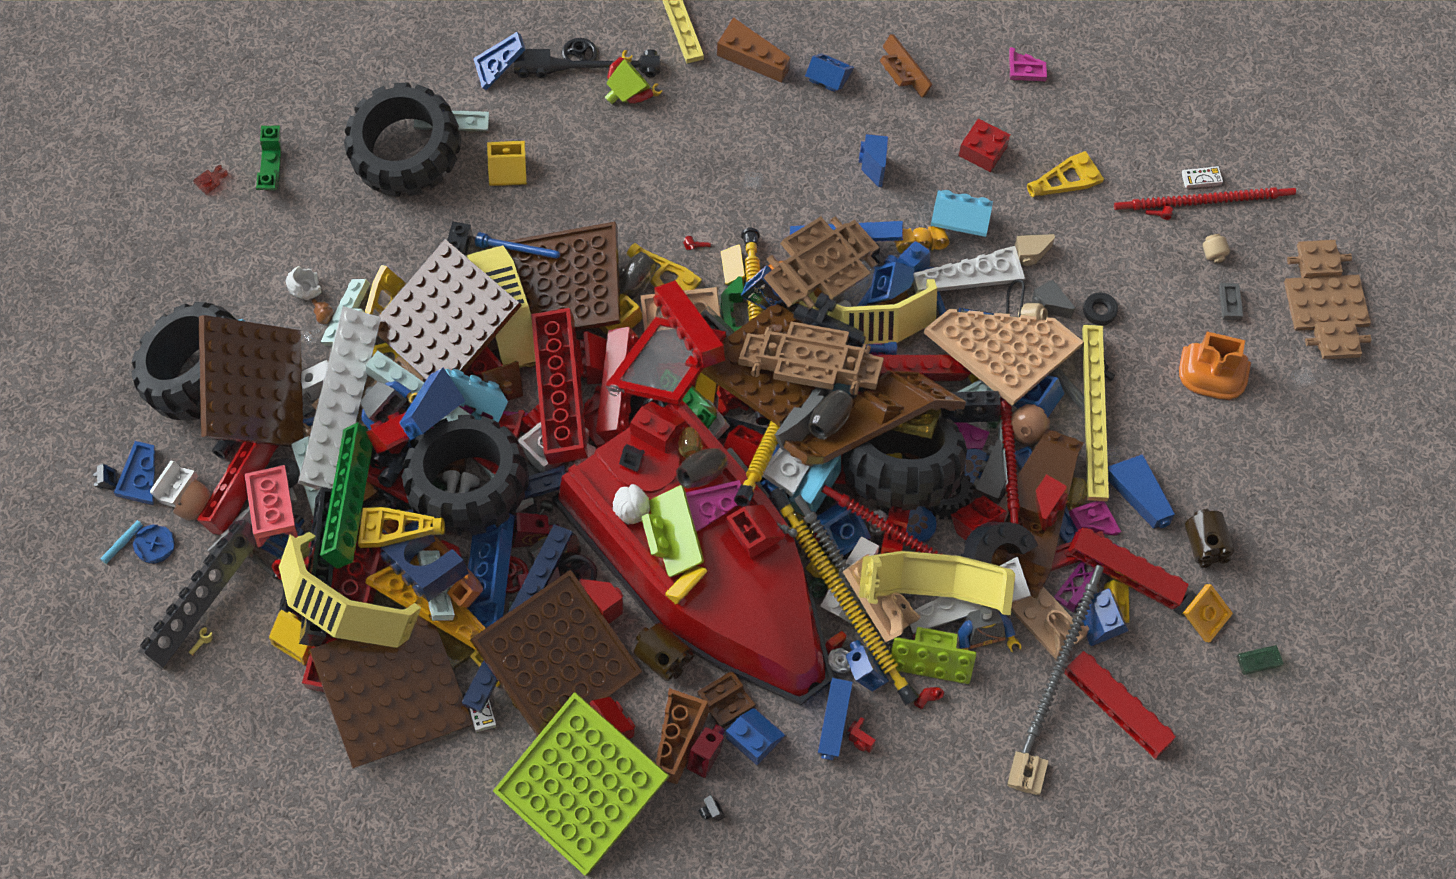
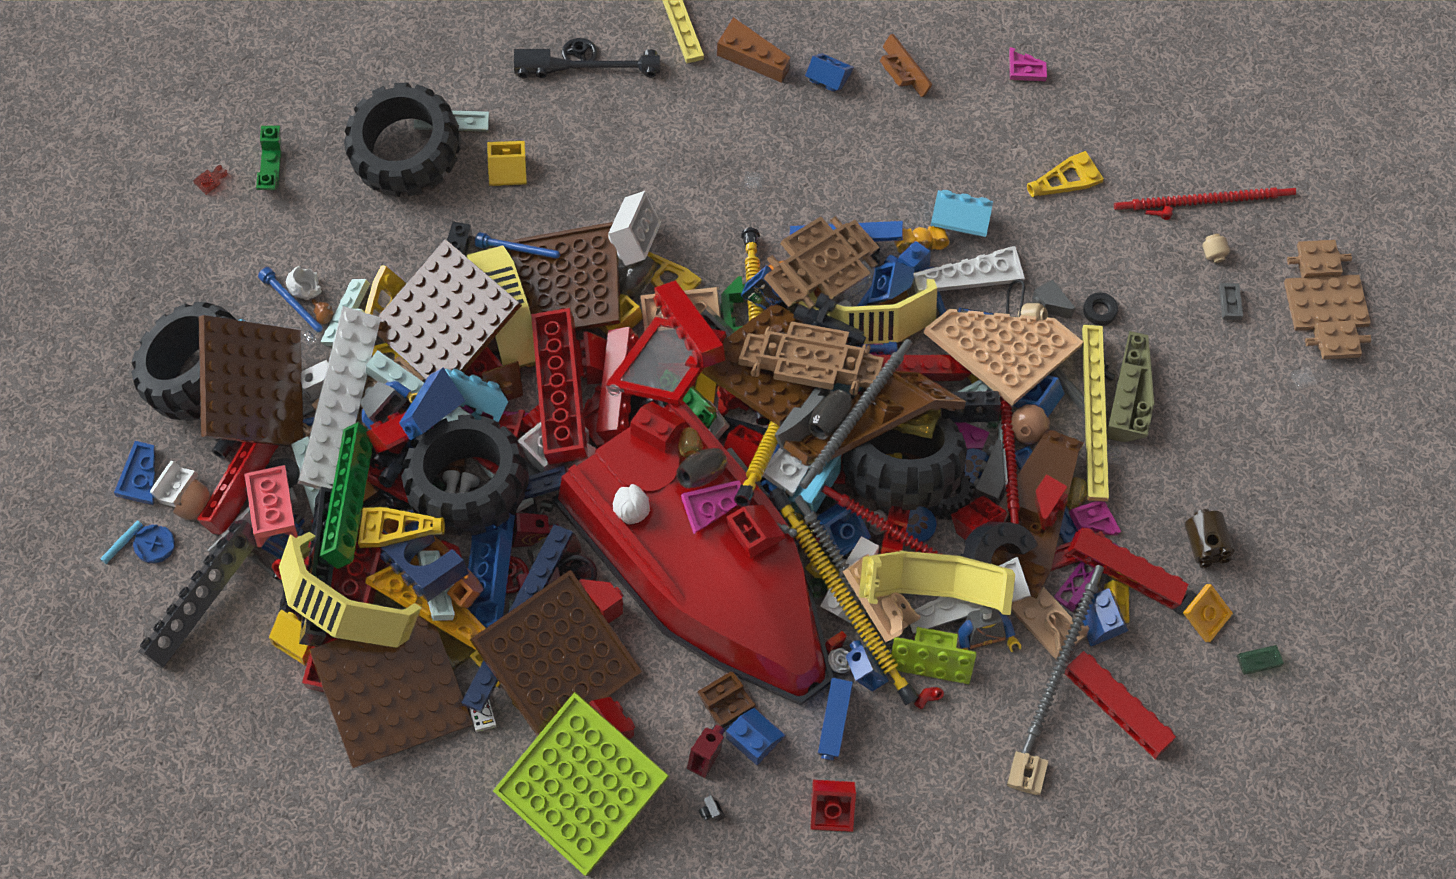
black tile [93,464,117,490] -> none
light yellow hand [189,627,213,655] -> none
wing [473,32,526,90] -> none
lime torso [605,50,662,104] -> none
black tile [619,444,645,472] -> none
dark brown cylinder [634,623,695,681] -> none
lime bracket [642,485,704,577] -> none
dark orange wedge [656,688,710,785] -> none
yellow slope [666,566,707,604] -> none
red hand [683,236,711,250] -> none
slope [721,245,745,285] -> none
red bracket [848,717,876,753] -> none
blue slope [858,134,888,188] -> none
red brick [958,118,1011,172] -> none
tan slope [1015,234,1055,266] -> none
blue slope [1108,454,1175,529] -> none
orange piece [1179,332,1251,400] -> none
white tile [1182,166,1223,189] -> none
none -> blue piece [258,267,323,332]
none -> white brick [608,191,661,266]
none -> dark grey hose [800,339,913,489]
none -> red slope [810,779,856,832]
none -> olive wedge [1106,331,1154,443]

